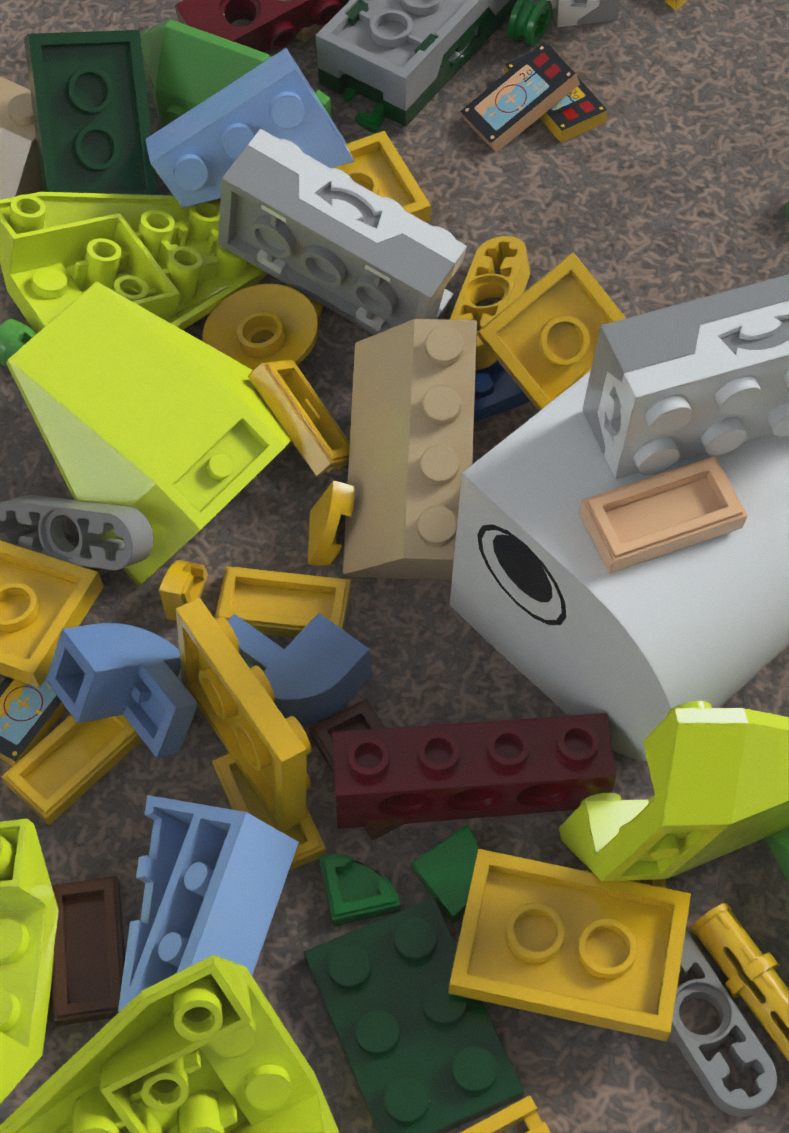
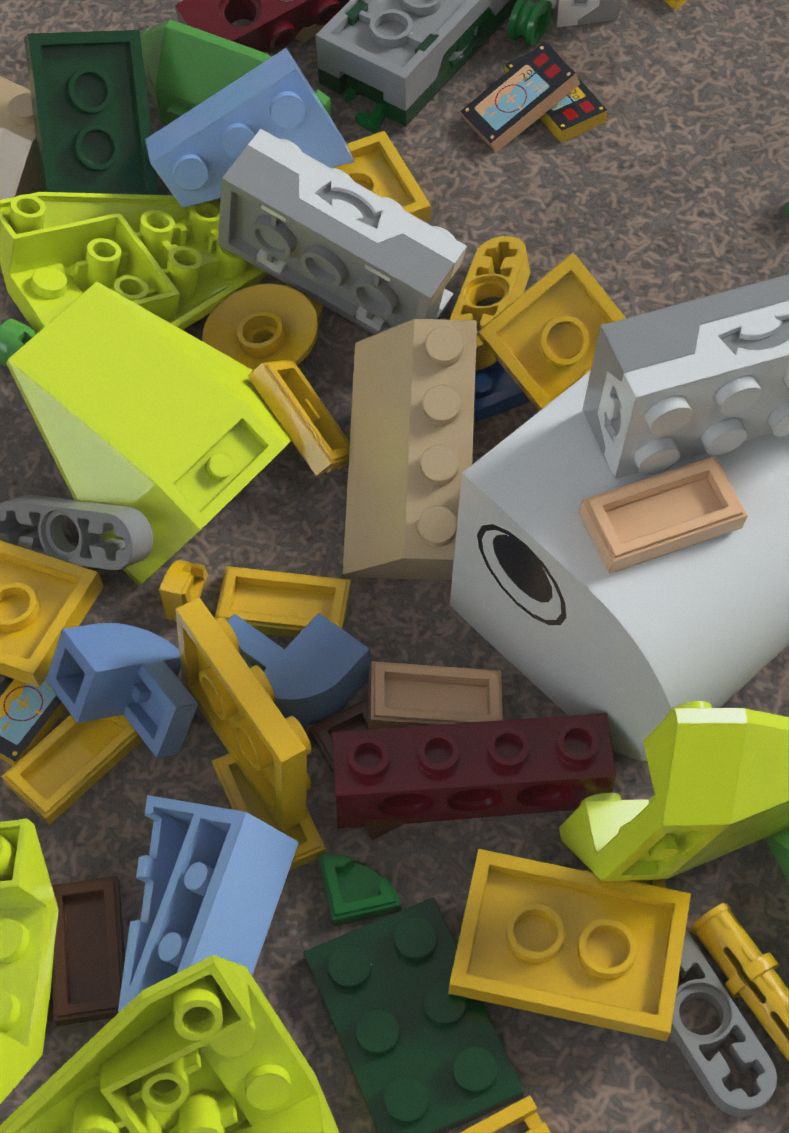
yellow tile [308,480,355,566] -> none
green tile [412,825,479,924] -> none
none -> light nougat tile [368,661,503,729]

